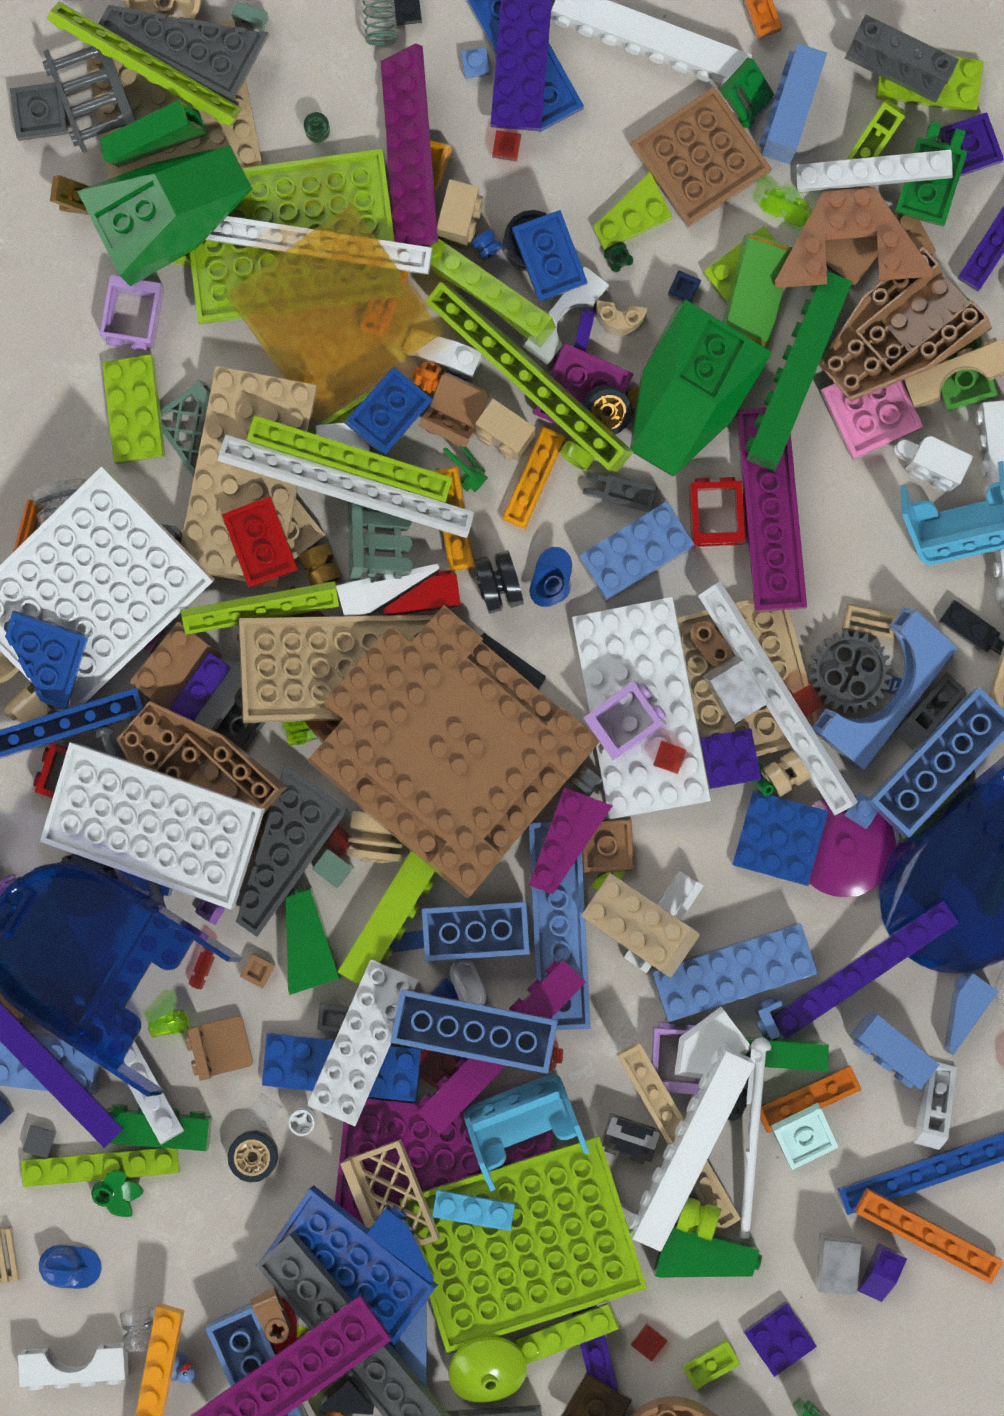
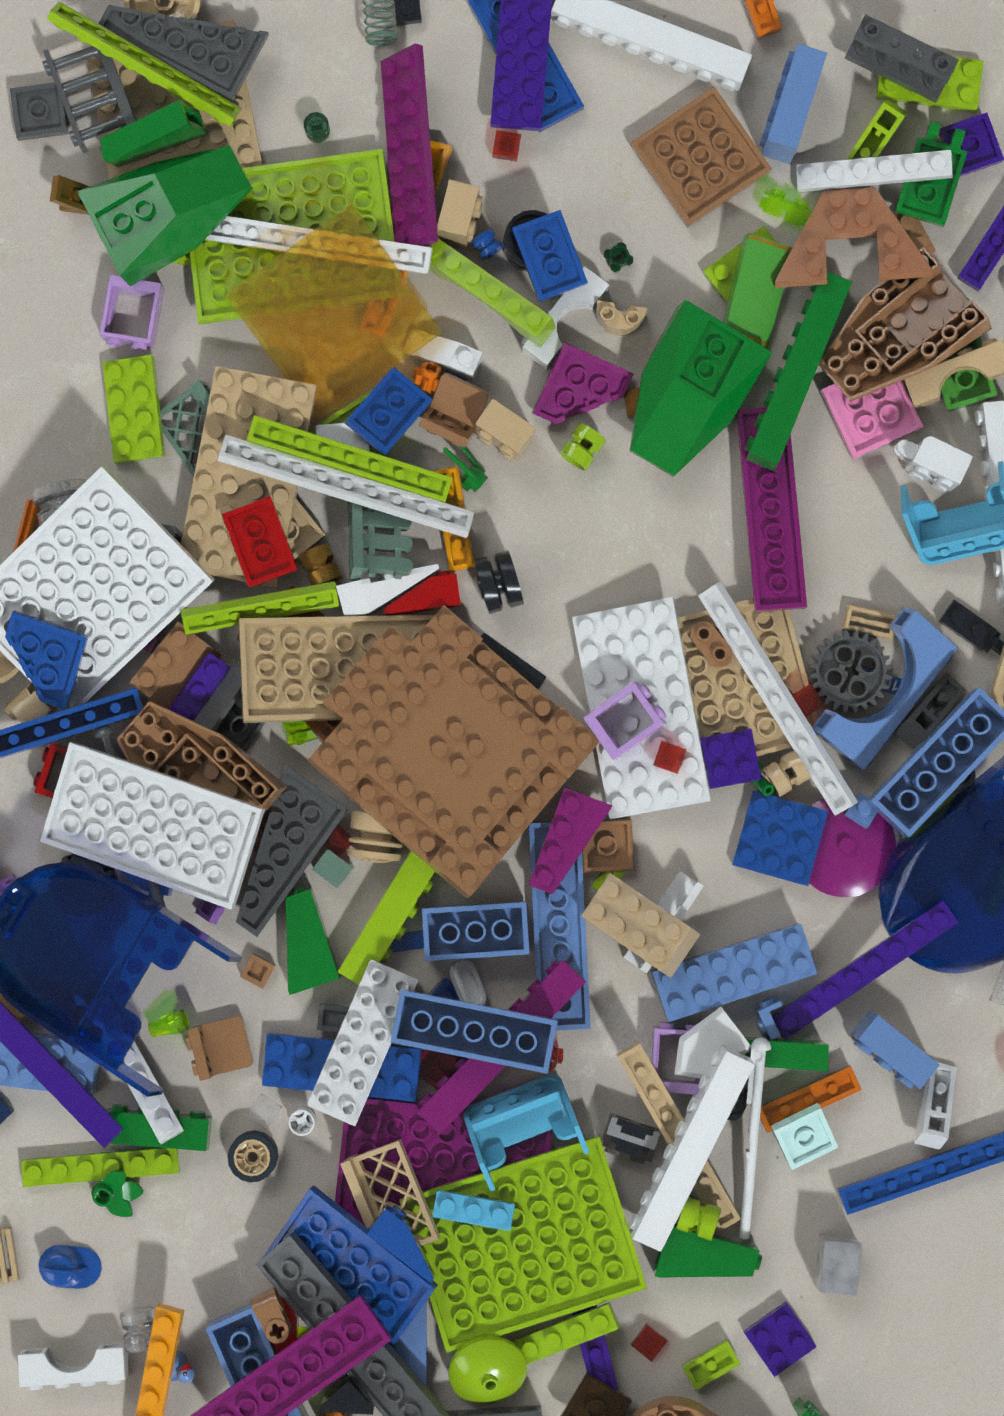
dark grey tile [23,1125,57,1158] -> none
clear red axle [189,939,220,990] -> none
sand green piece [231,1,269,31] -> none
lime brick [425,282,634,472] -> none
medium blue plate [461,47,490,79] -> none
light orange tile [502,426,566,530] -> none
blue piece [529,547,572,607] -> none
dark grey wheel [570,765,602,796] -> none
dark purple beam [574,307,596,352] -> none
medium blue brick [579,501,695,602] -> none
wheel [582,384,632,434] -> none
dark grey hinge [582,472,658,512] -> none
lime wing [593,172,673,252] -> none
dark blue tile [668,270,701,303] -> none
red window [688,477,745,547] -> none
flat silver piece [702,656,768,723] -> none
green plate [720,58,774,128] -> none
medium nougat tile [825,237,878,288] -> none
orange plate [854,1188,1004,1284] -> none
dark purple slope [857,1243,907,1302] -> none
medium blue slope [944,972,998,1055] -> none

